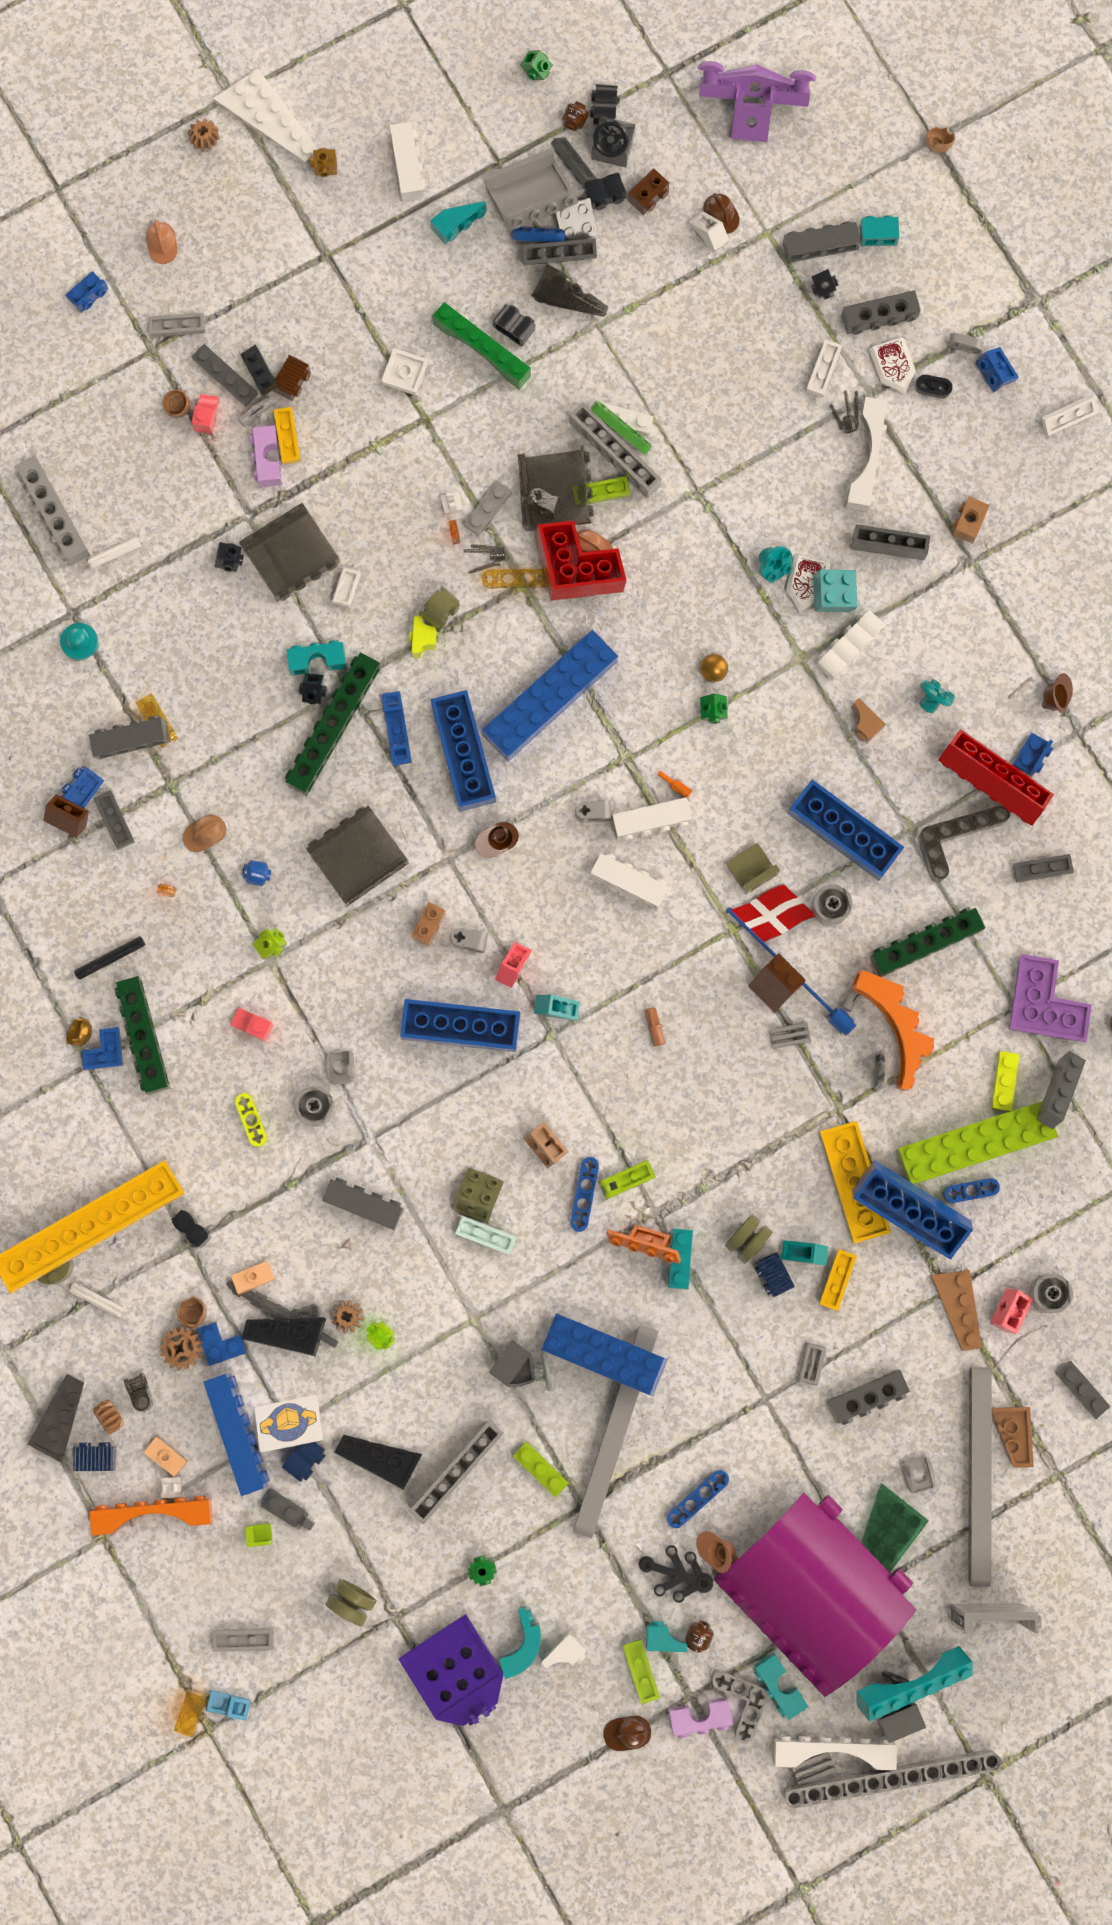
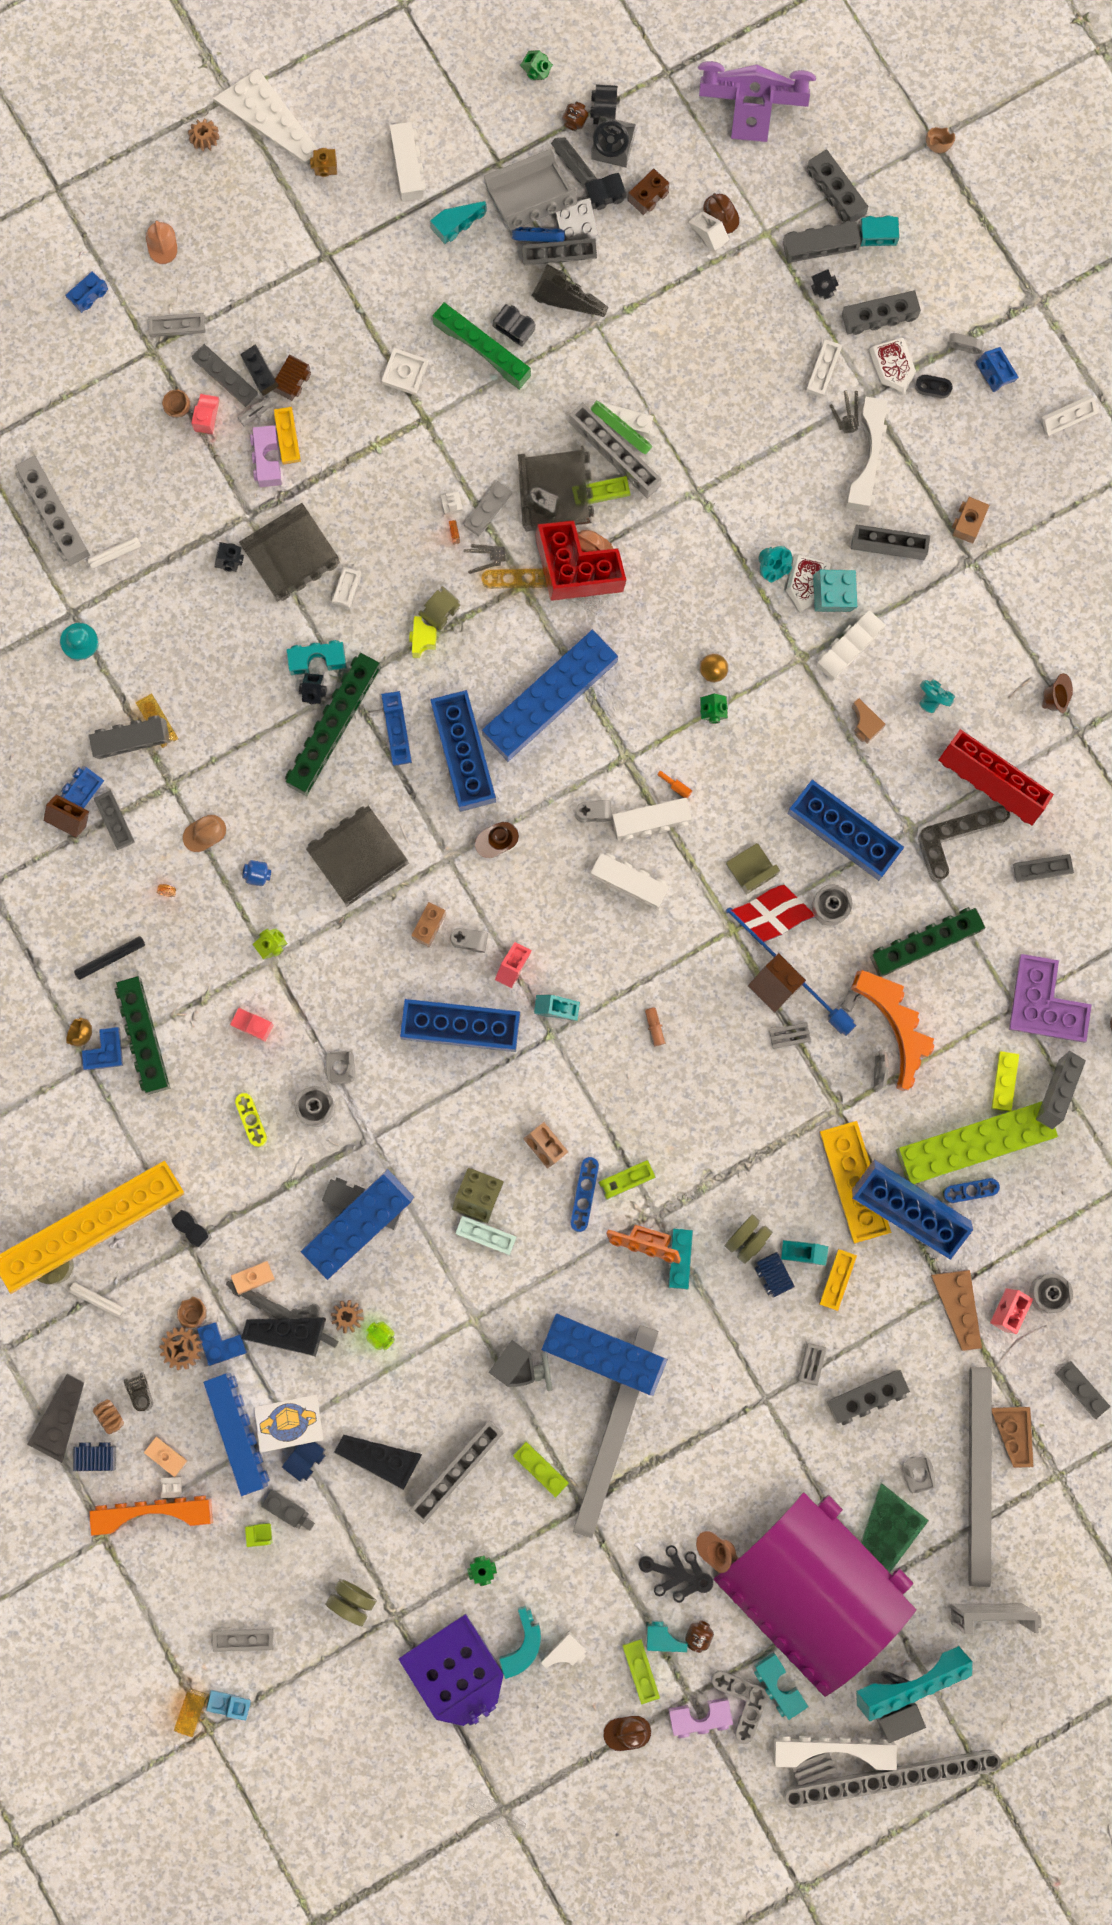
blue beam [667,1470,729,1528] -> none
blue bracket [1013,732,1053,777] -> none
none -> blue brick [301,1169,415,1280]
none -> dark grey brick [807,149,869,223]

